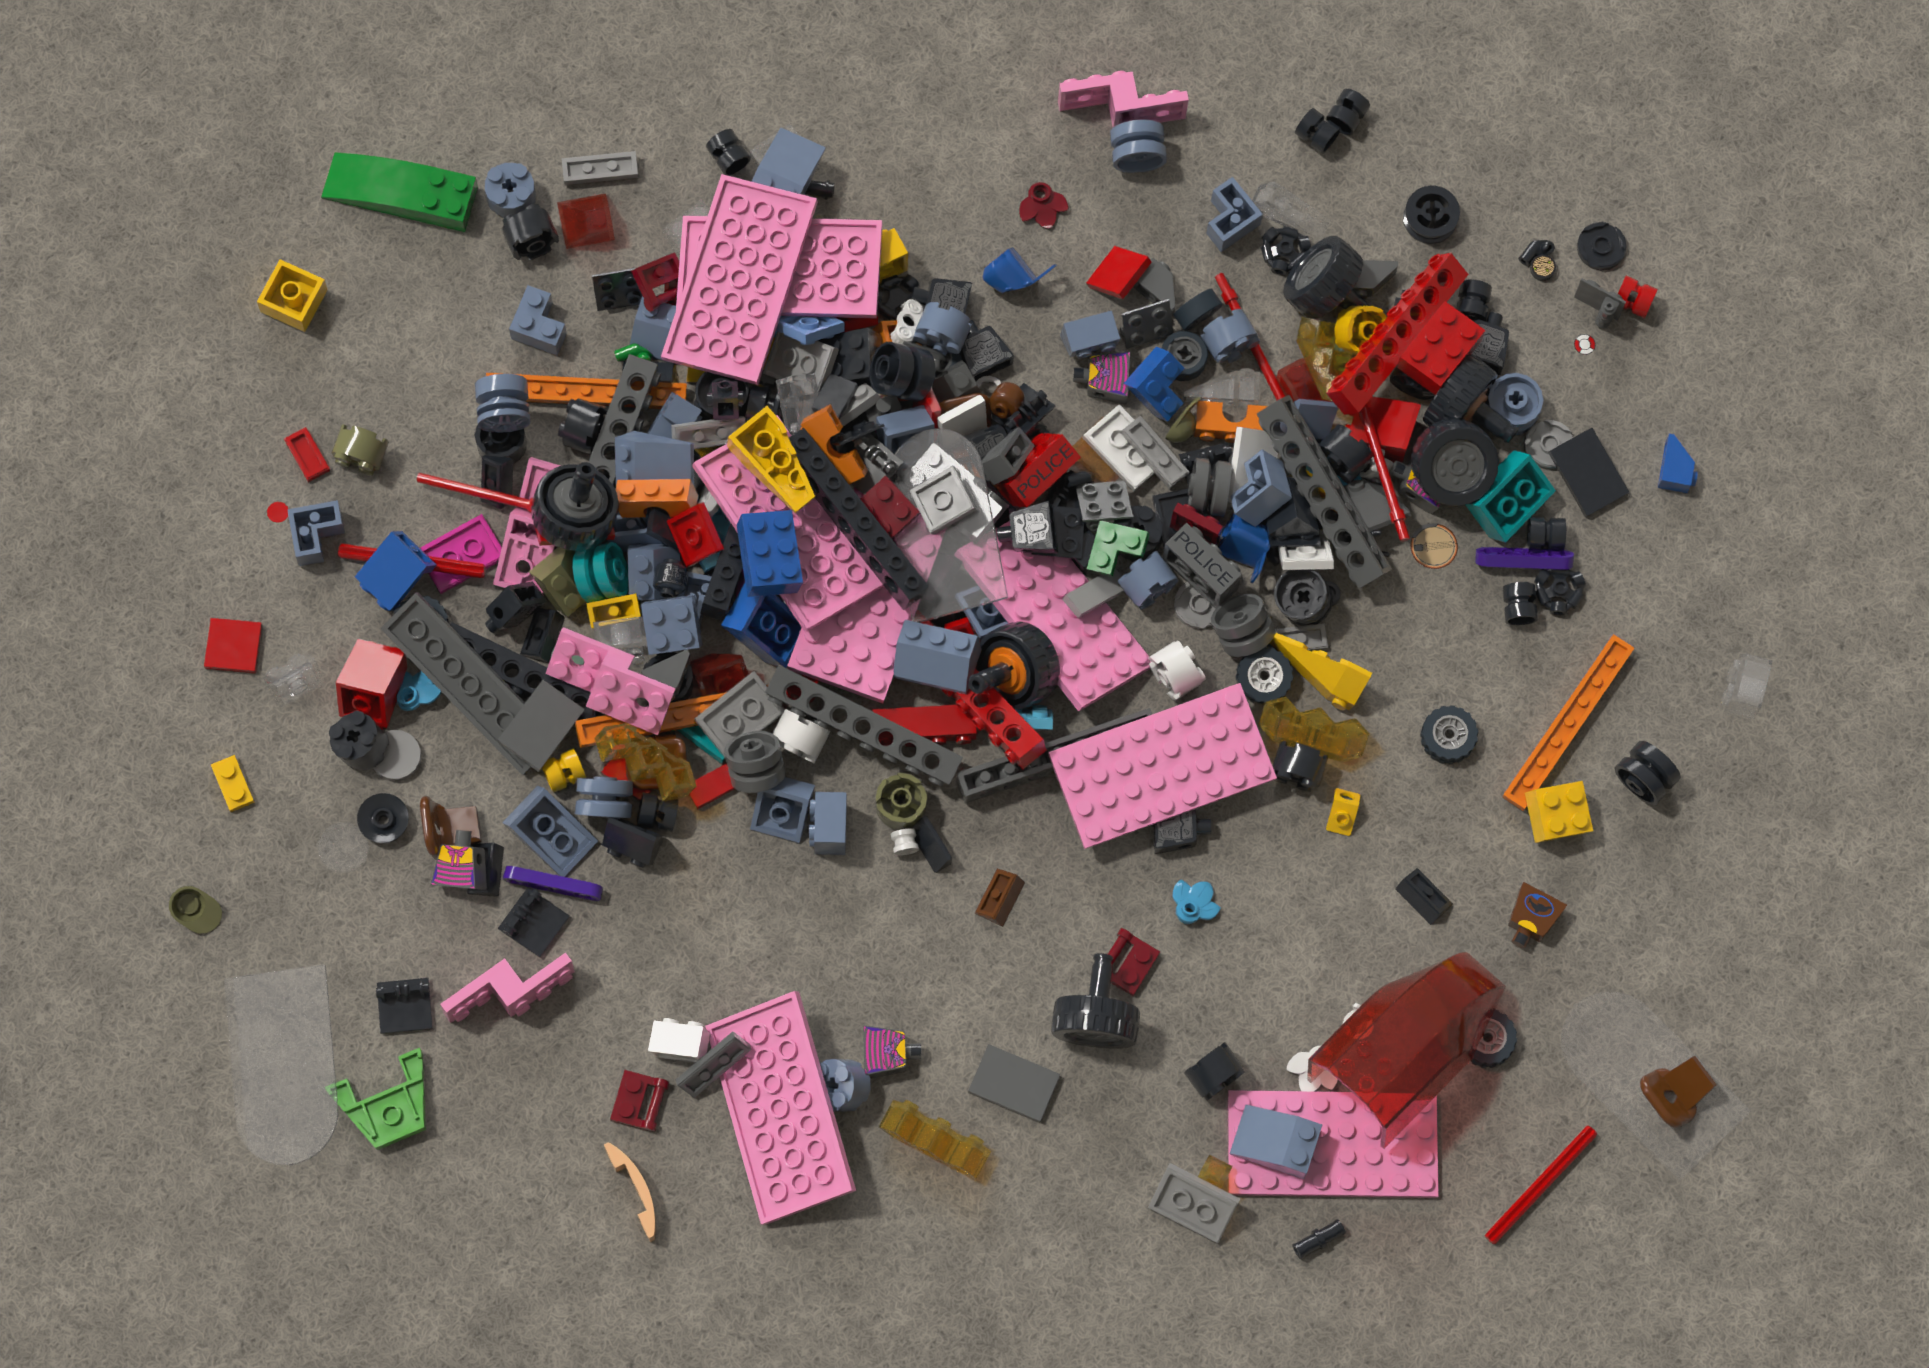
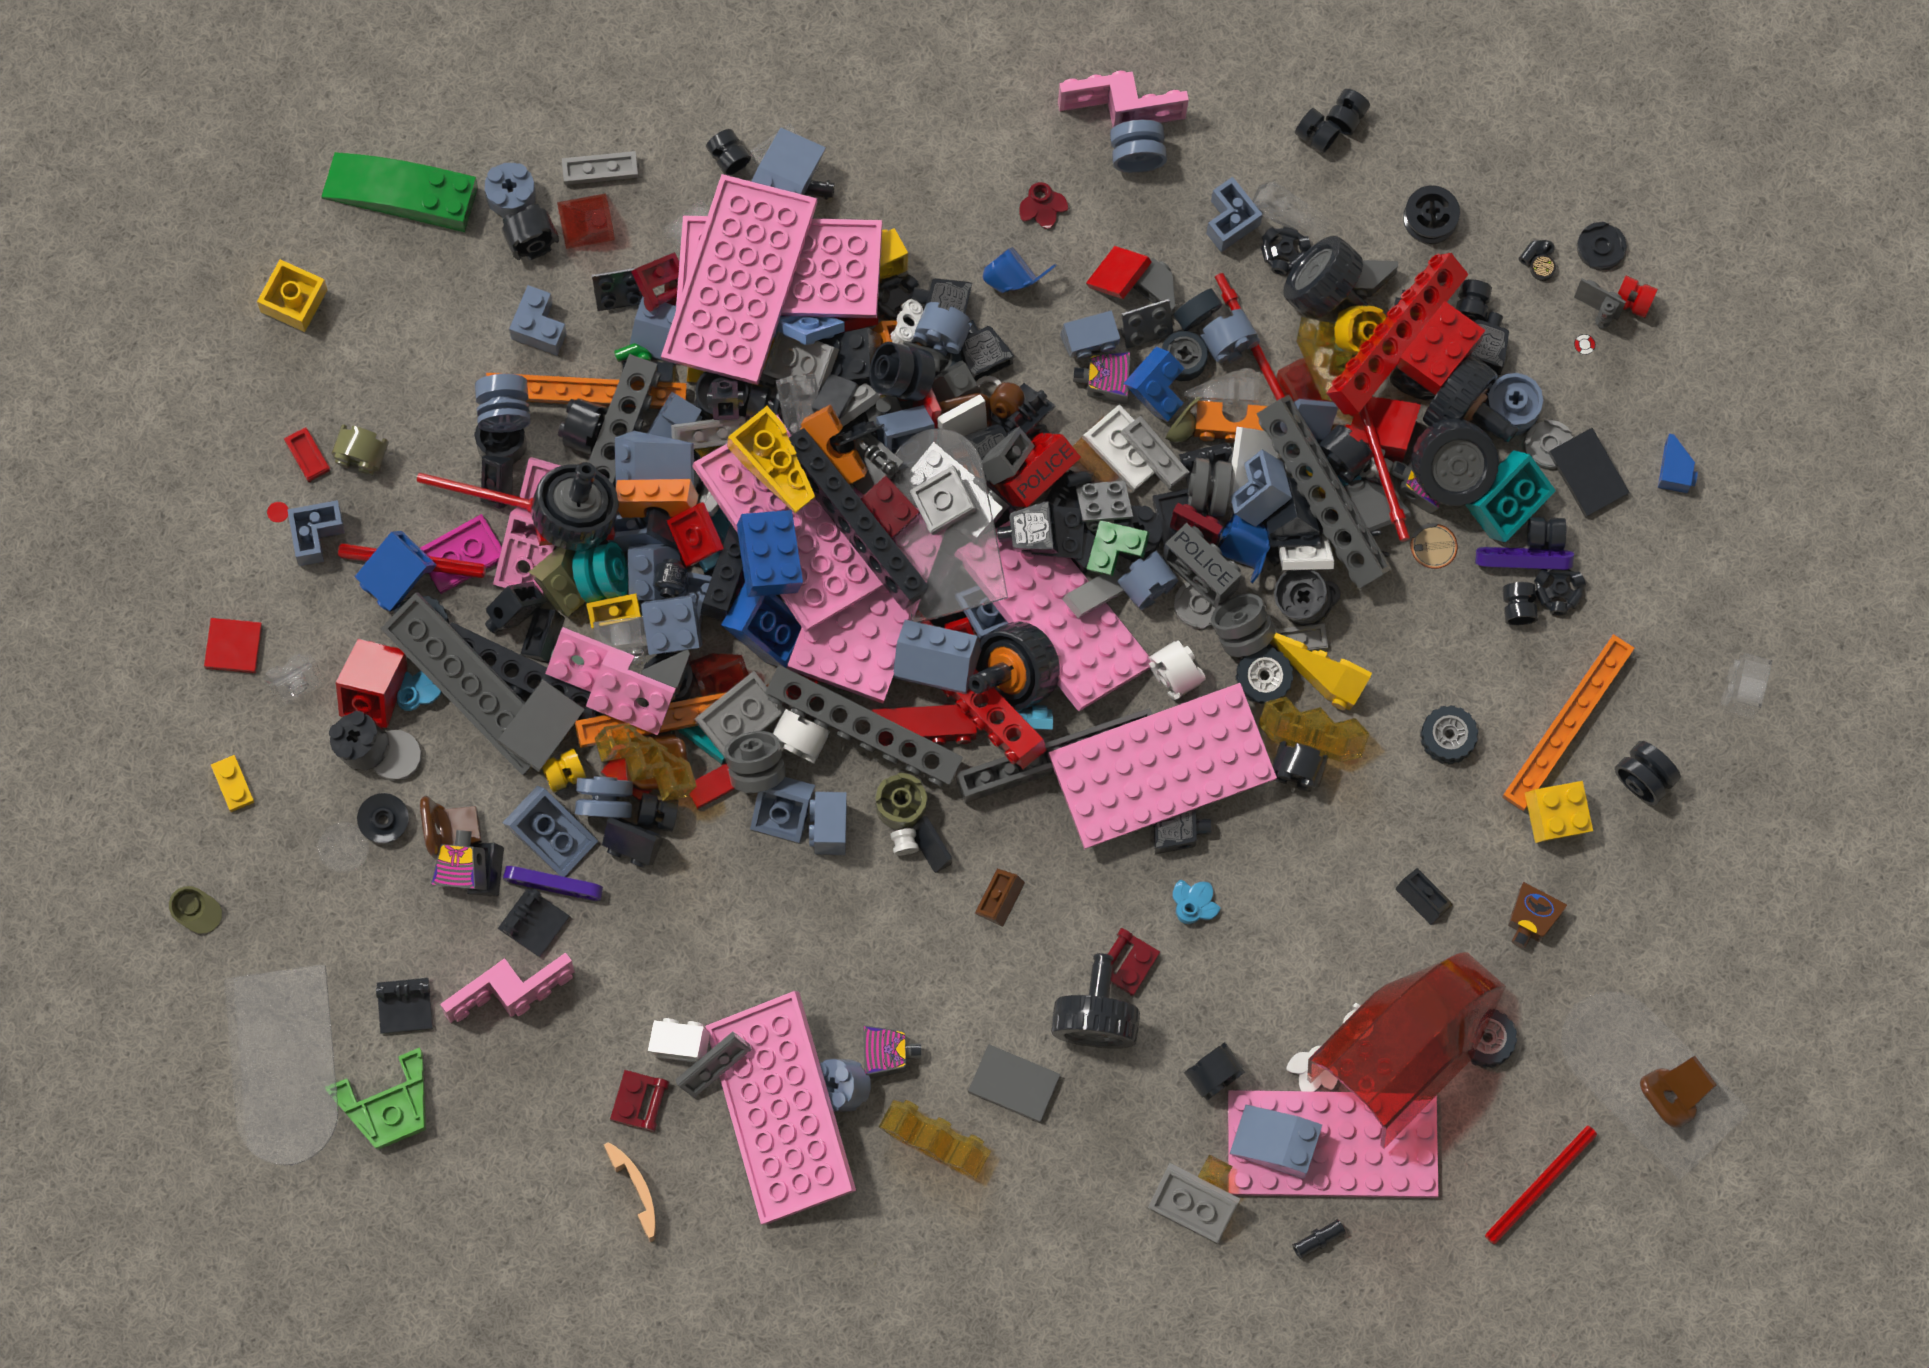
yellow bracket [1326,788,1360,836] -> none

